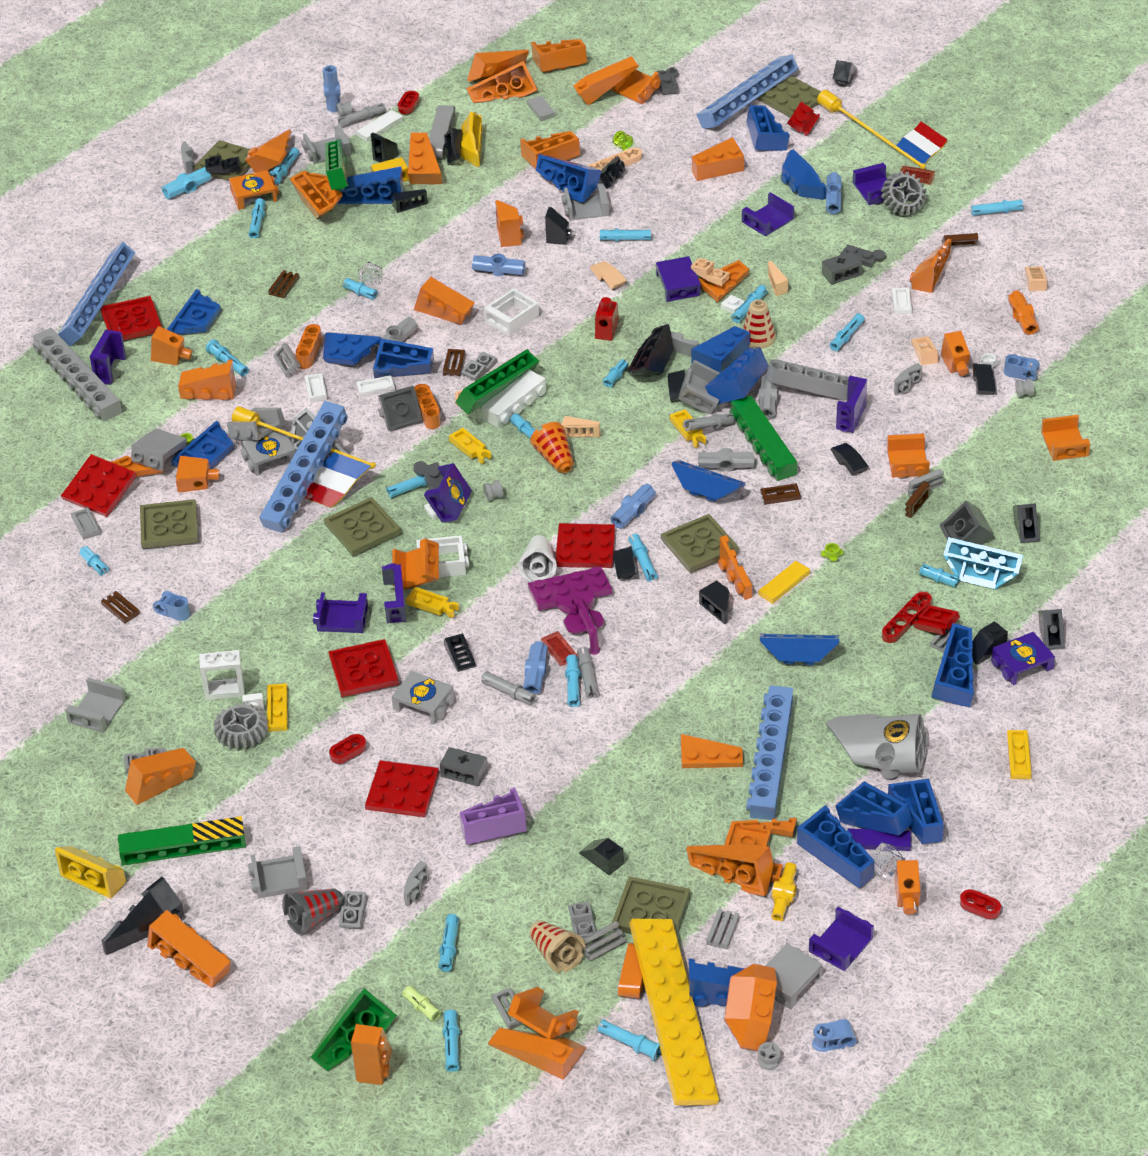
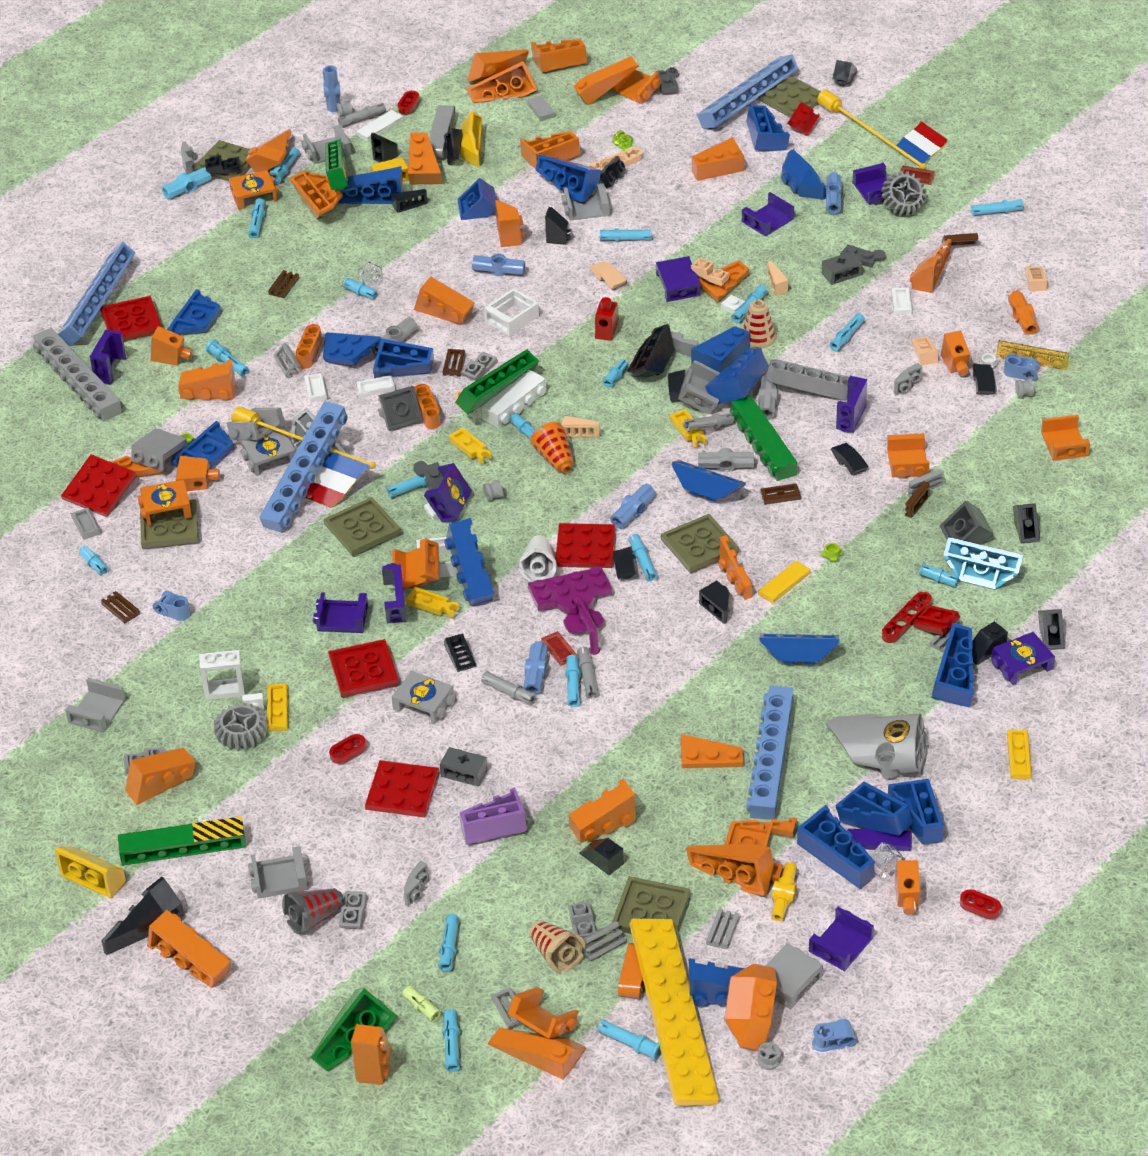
none -> orange panel [137,479,192,526]
none -> blue wedge [444,518,494,606]
none -> blue slope [457,178,496,220]
none -> orange wedge [569,778,636,844]
none -> clear yellow plate [996,340,1069,370]

